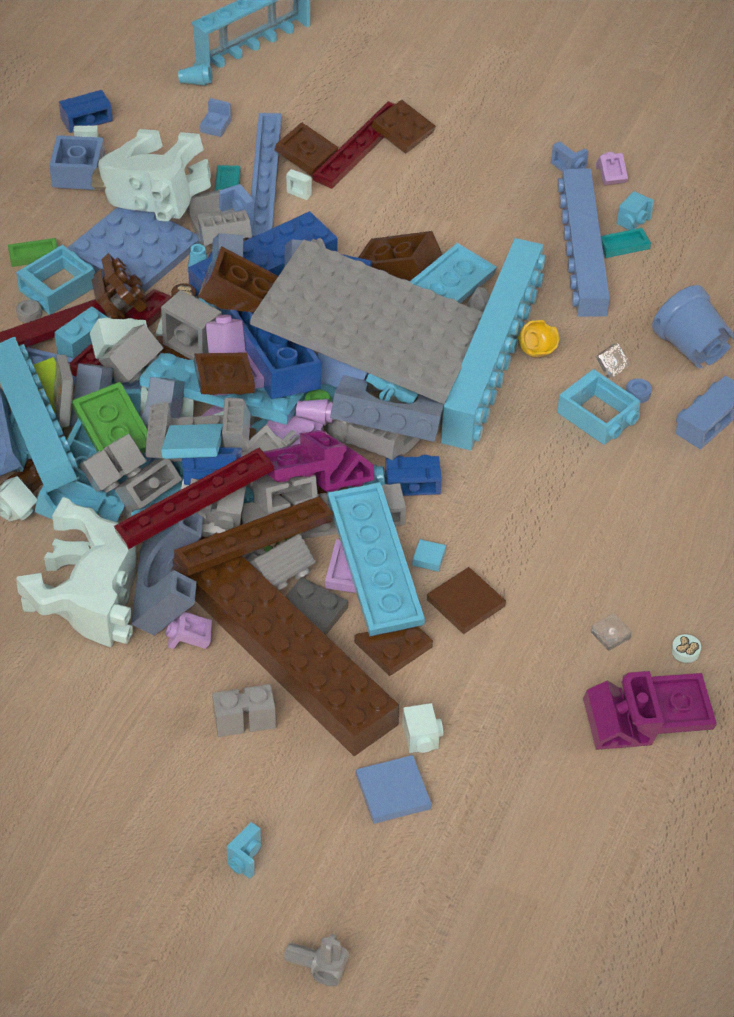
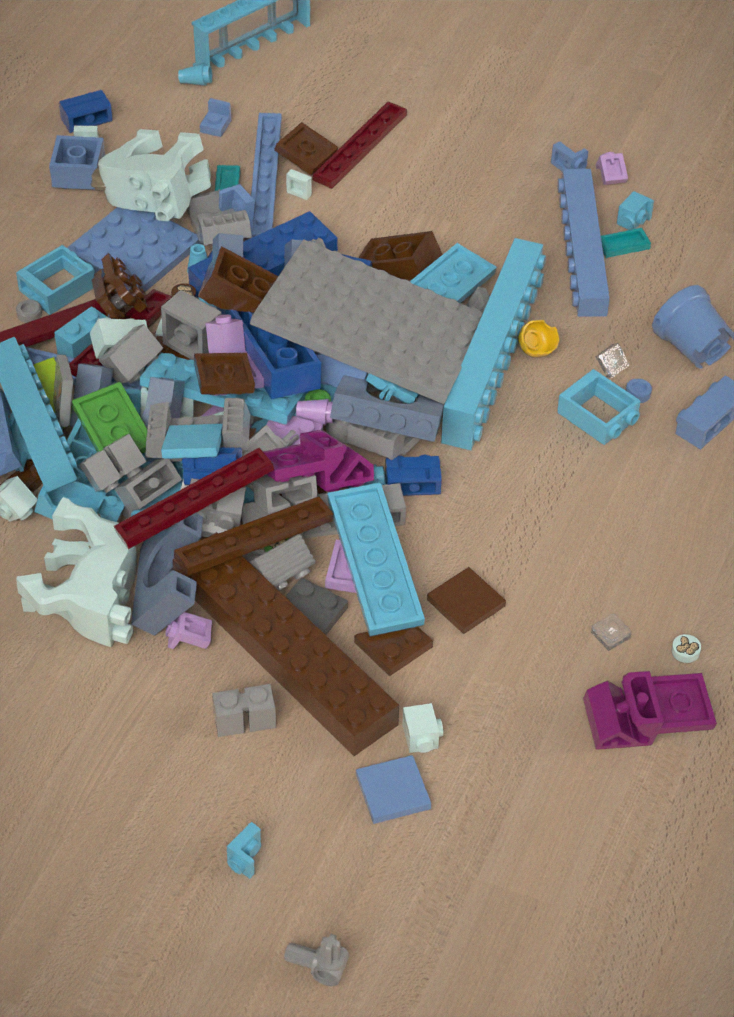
bright green tile [8,238,58,267] -> none
reddish brown plate [371,99,436,154] -> none
medium azure tile [412,539,446,572] -> none

